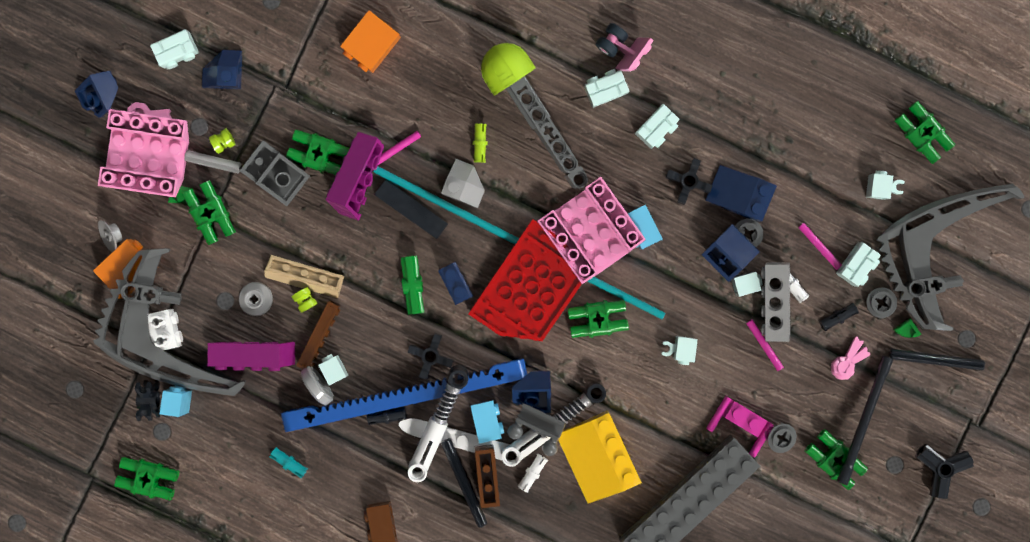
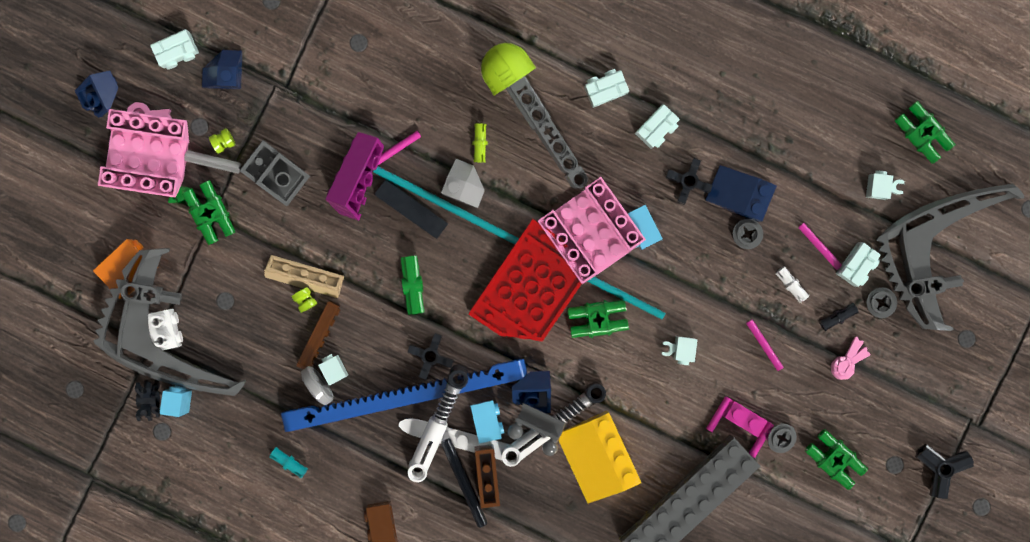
light grey piece [98,220,122,252] -> none
green pin [114,457,180,501] -> none
magenta wedge [208,342,295,371] -> none
light grey piece [239,282,273,316] -> none
green pin [286,129,350,175] -> none
orange brick [340,10,401,73] -> none
black pin [367,408,407,425] -> none
dark blue brick [438,262,473,305] -> none
white pin [518,454,548,493] -> none
bright pink plate [595,23,653,72] -> none
dark blue slope [702,224,760,282] -> none
light aqua brick [731,272,763,297] -> none
light grey brick [761,262,790,342] -> none
black piece [837,356,893,486] -> none
black axle [889,349,985,371] -> none
green tile [893,319,921,338] -> none

